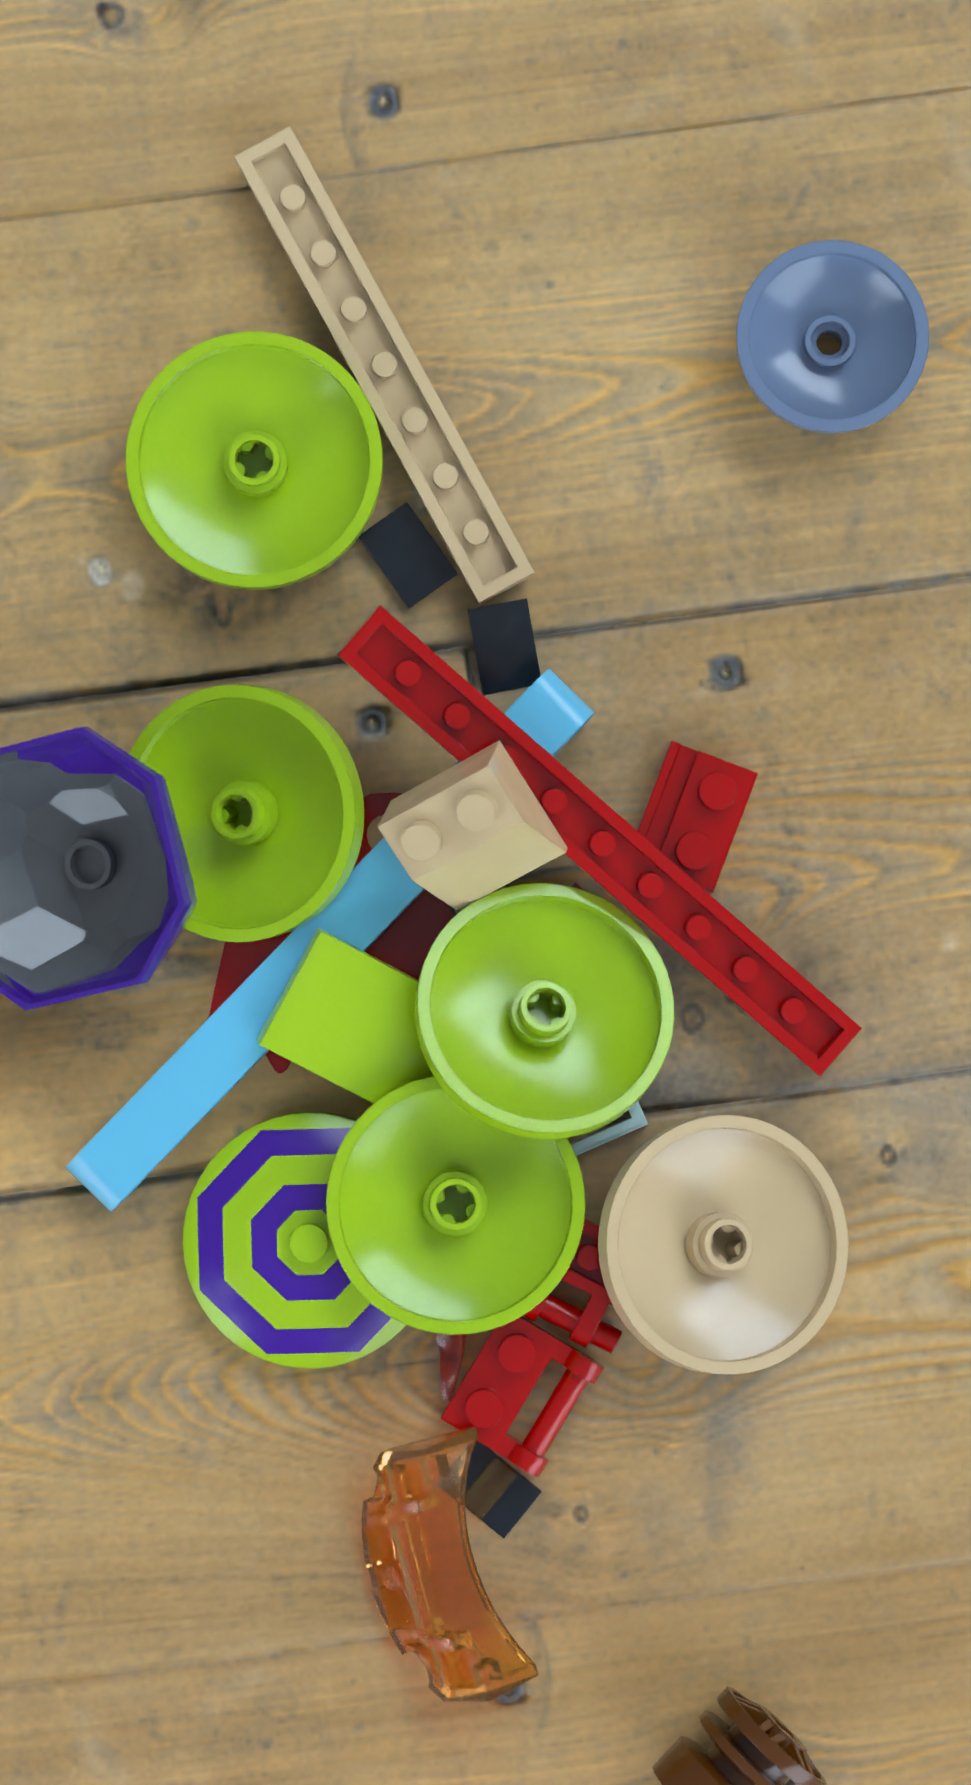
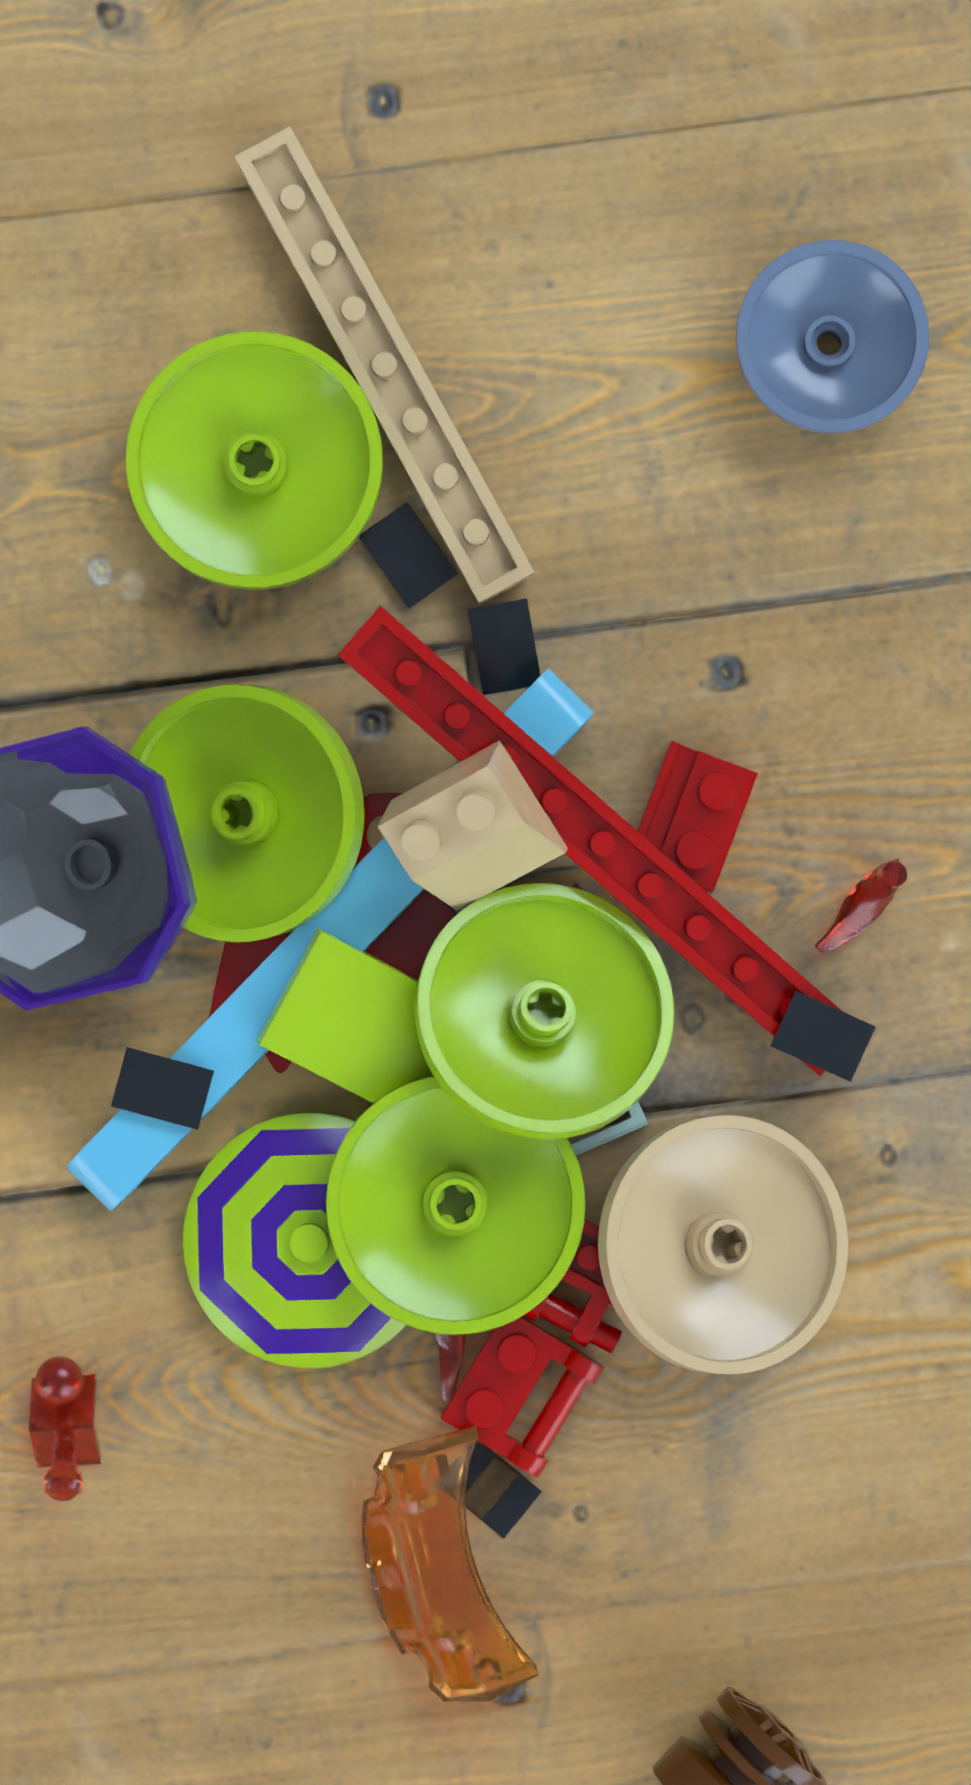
none -> clear red piece [29,1356,101,1501]
none -> black piece [111,1047,214,1130]
none -> black piece [770,991,876,1082]
none -> clear red bar [815,858,907,954]

